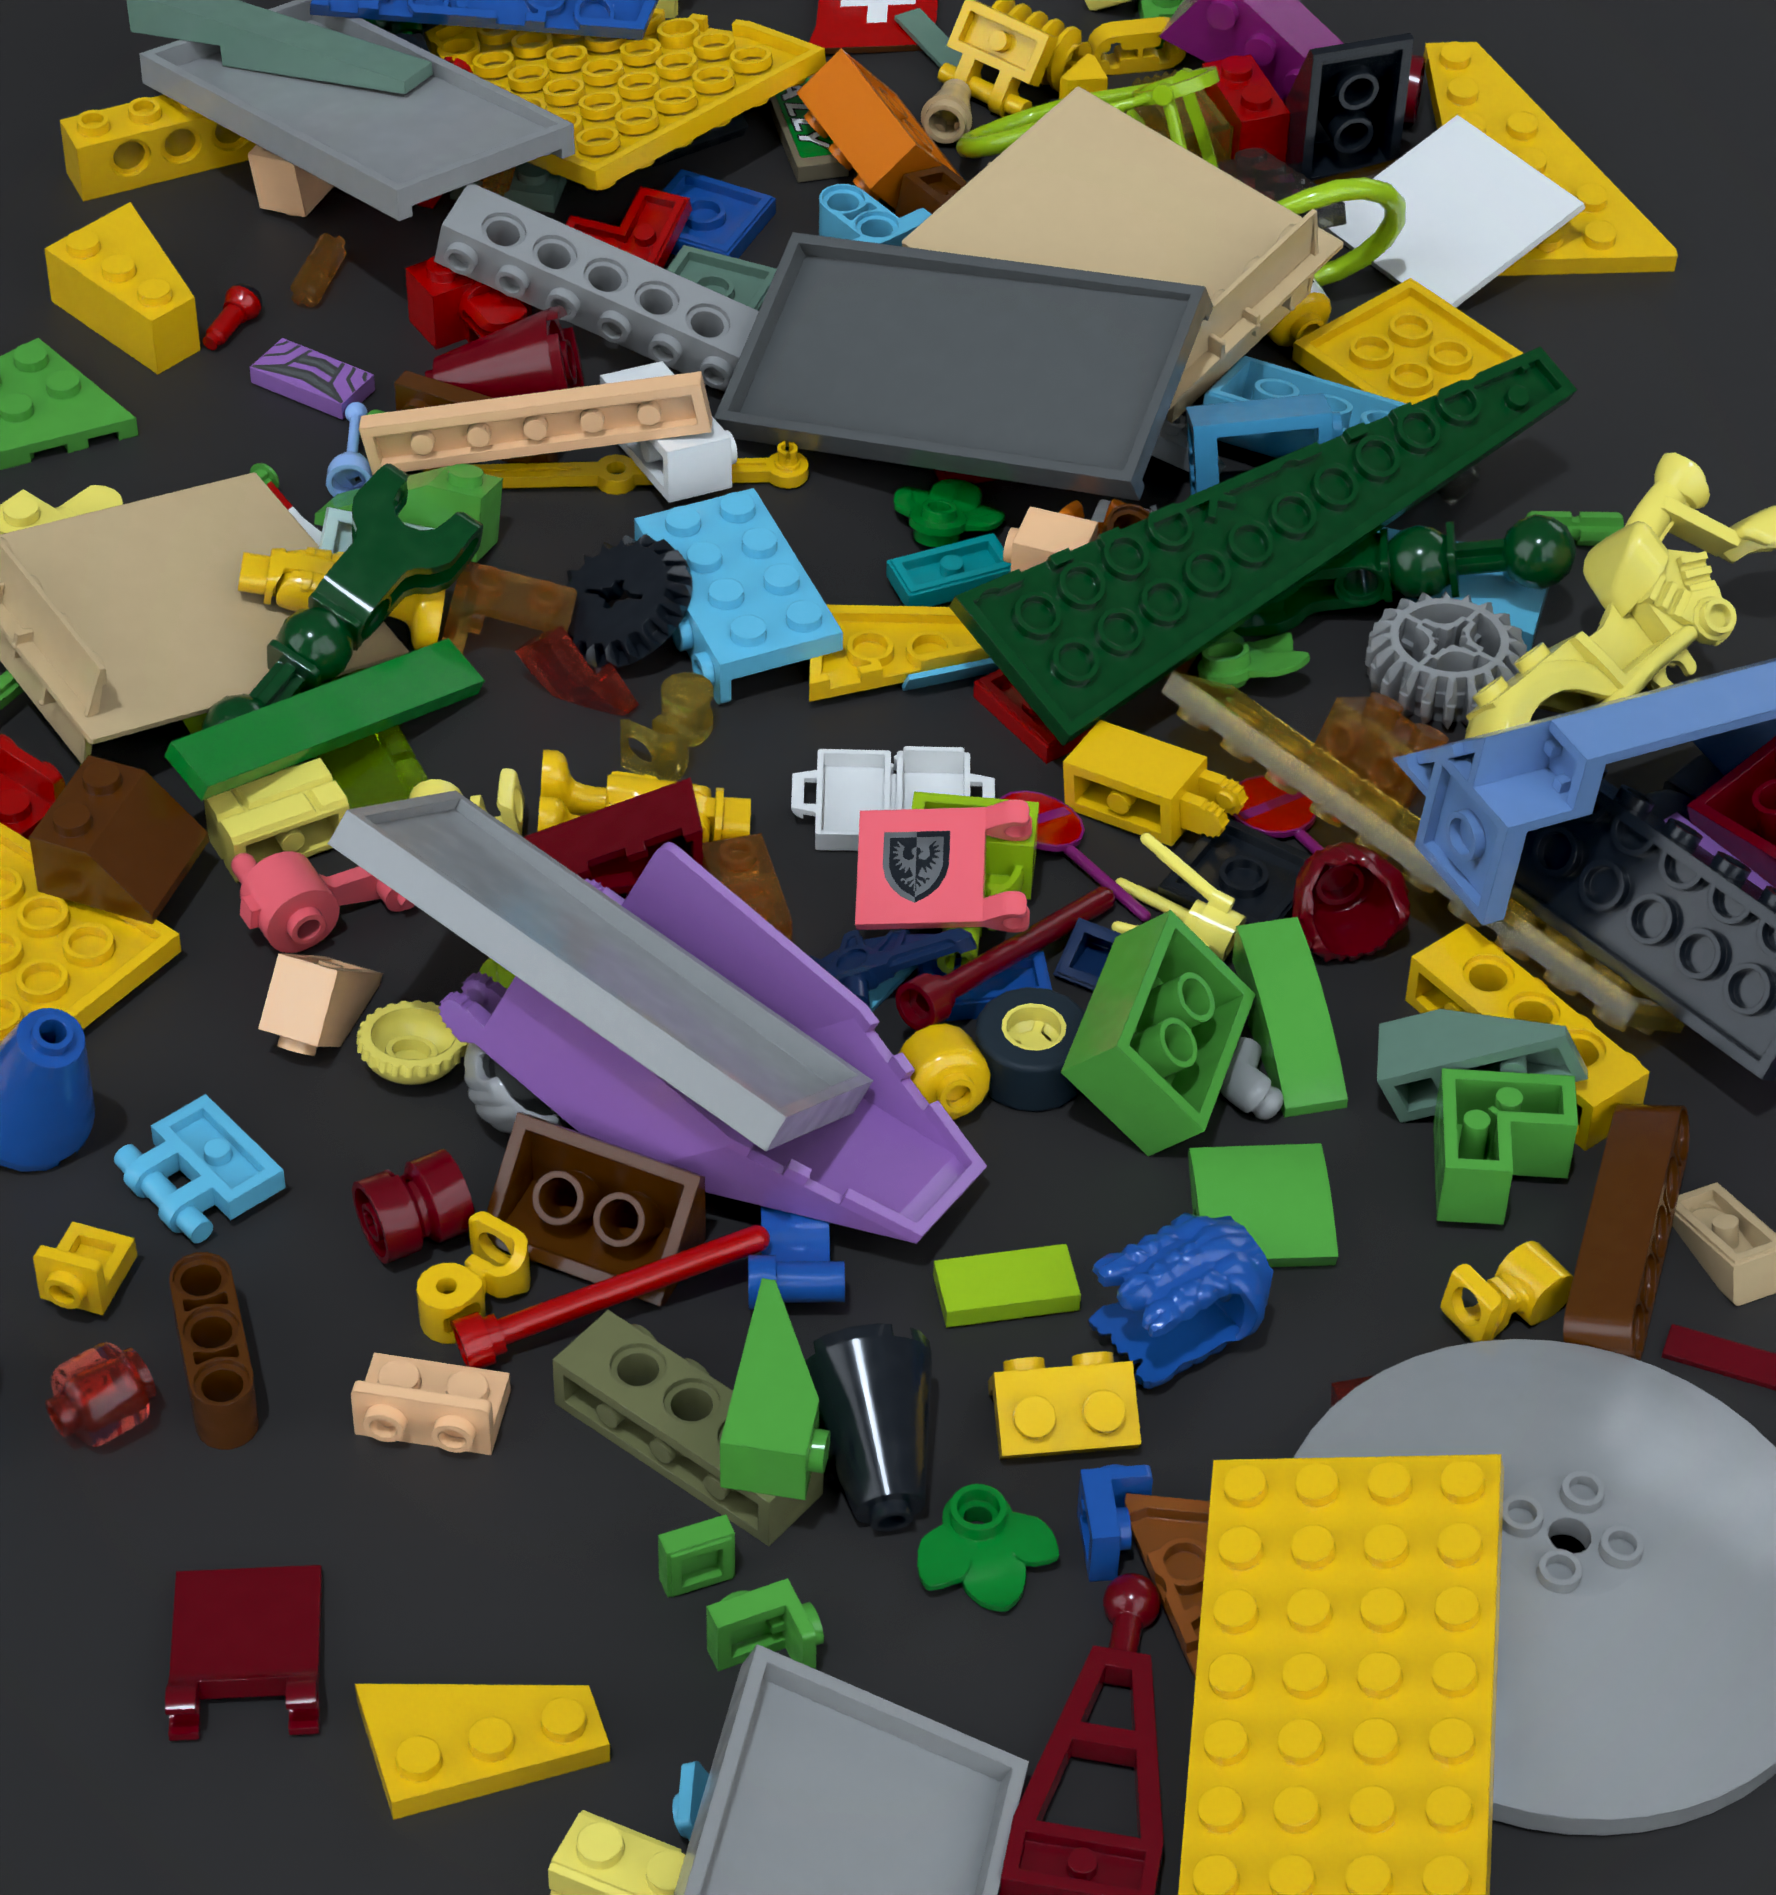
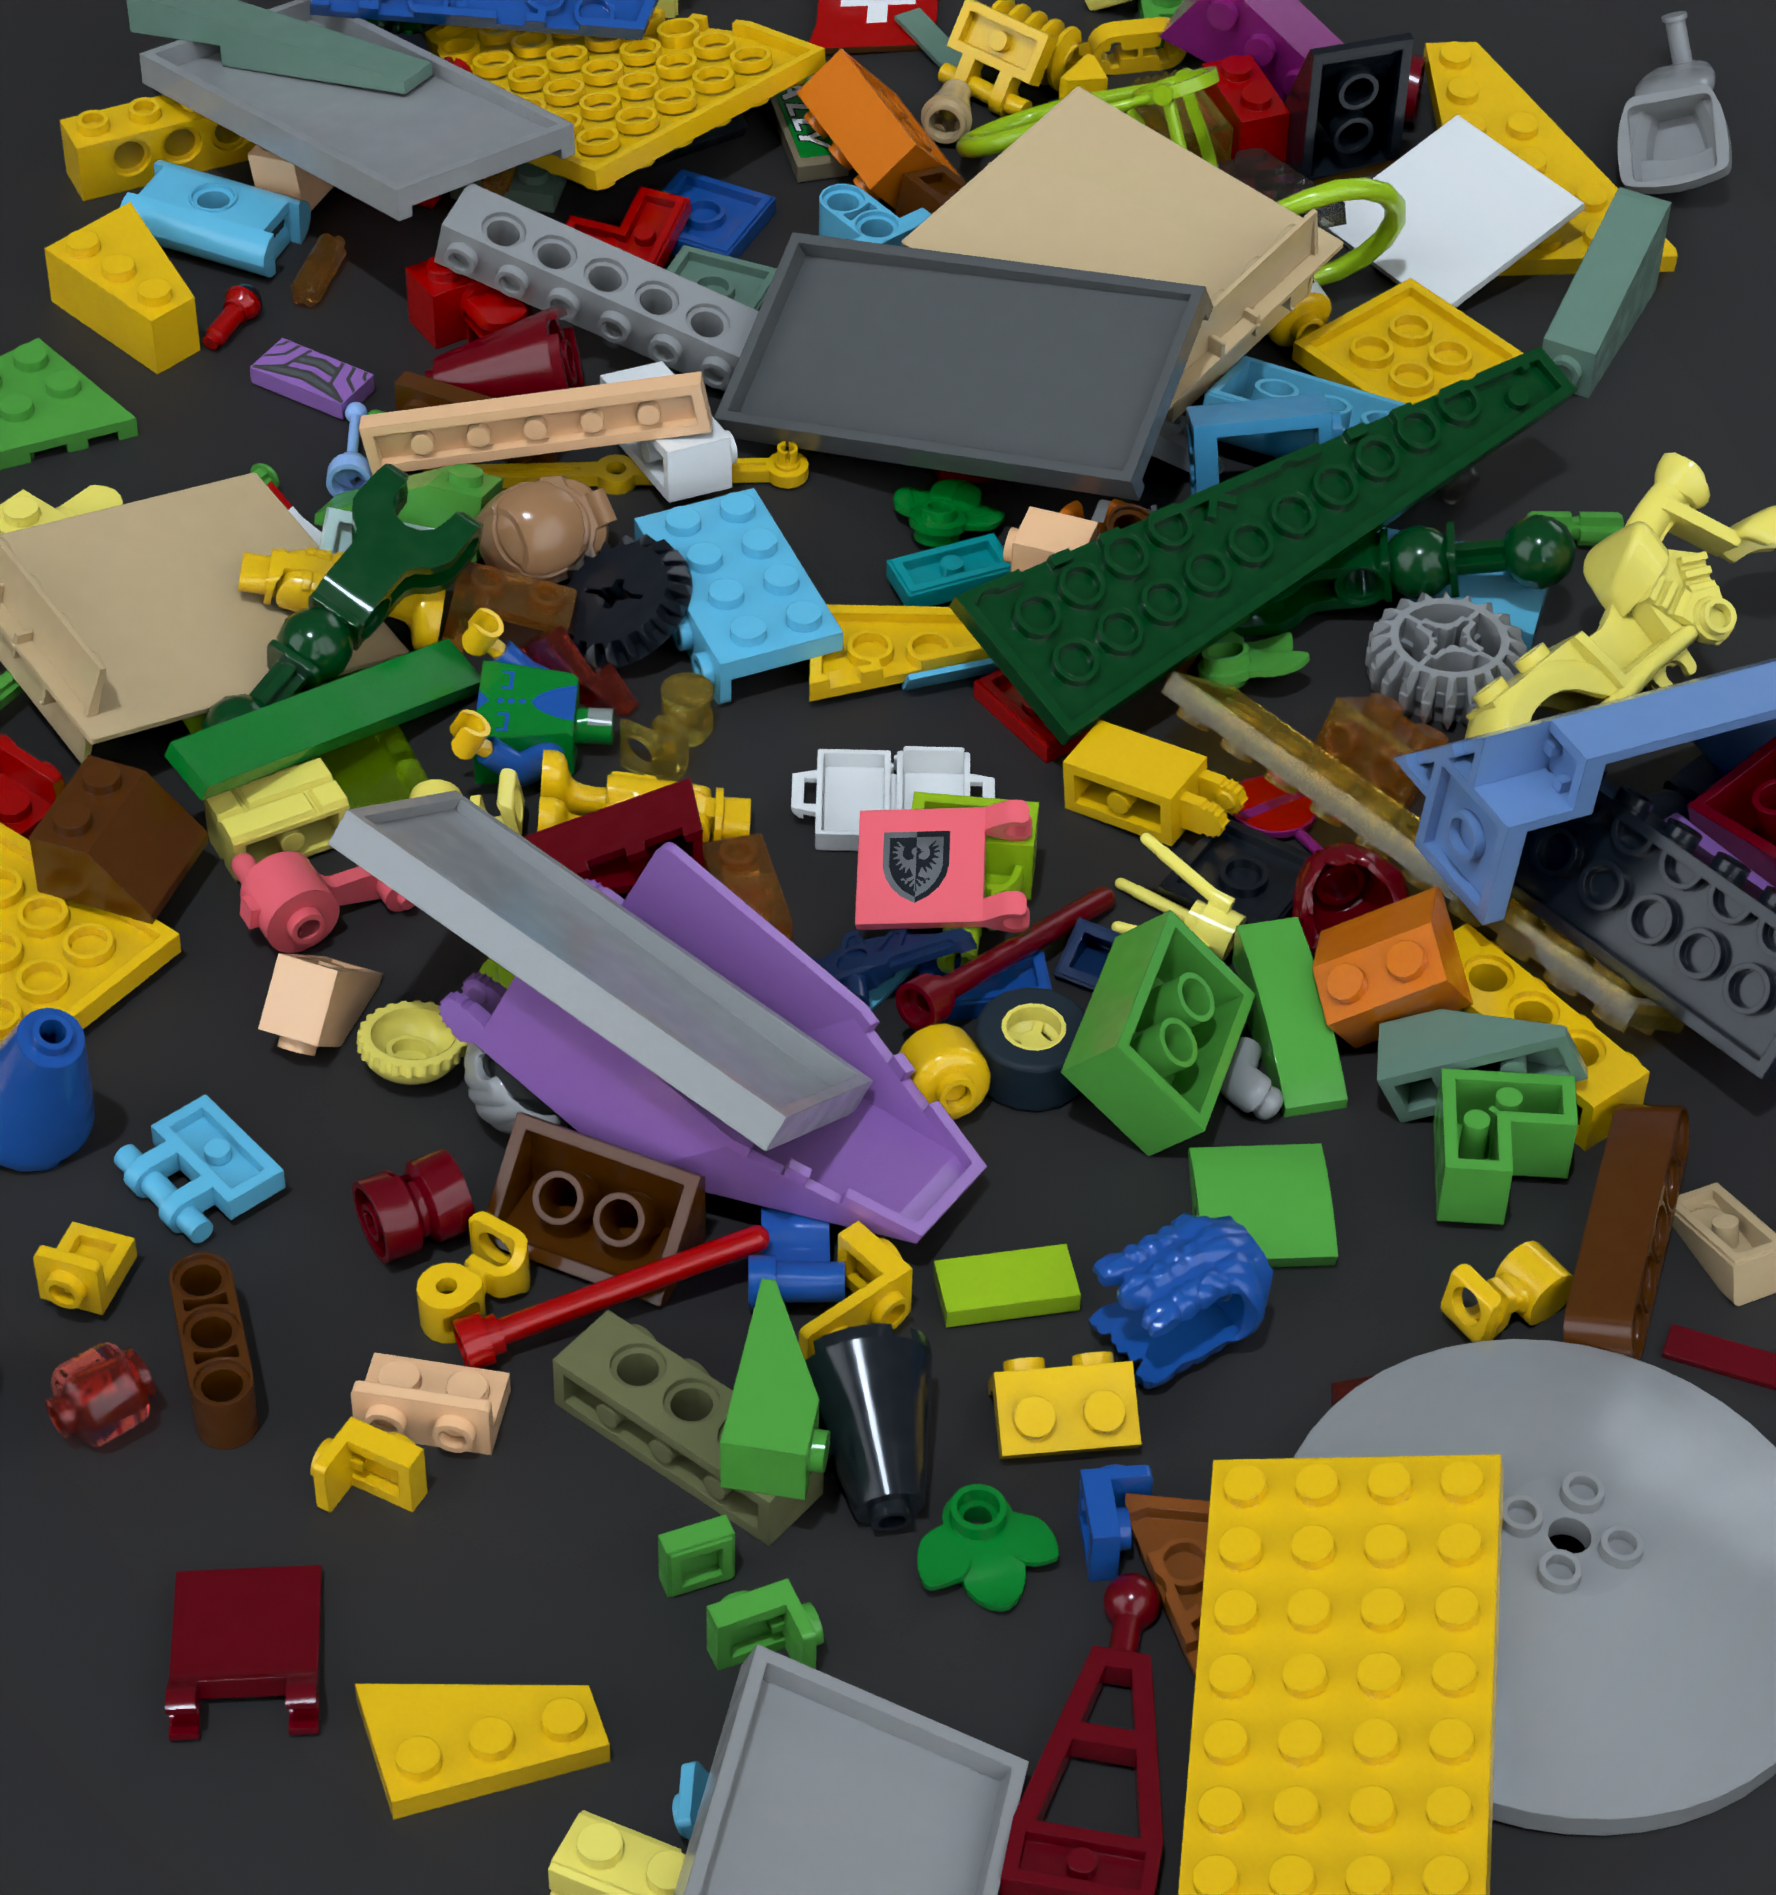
piece [1000,790,1151,922] -> none
none -> medium azure piece [120,160,311,277]
none -> yellow bracket [310,1416,428,1513]
none -> torso [449,608,614,787]
none -> medium nougat helmet [475,476,617,591]
none -> yellow bracket [799,1220,913,1360]
none -> orange slope [1312,886,1473,1049]
none -> sand green slope [1542,187,1672,399]
none -> light grey piece [1617,11,1732,194]

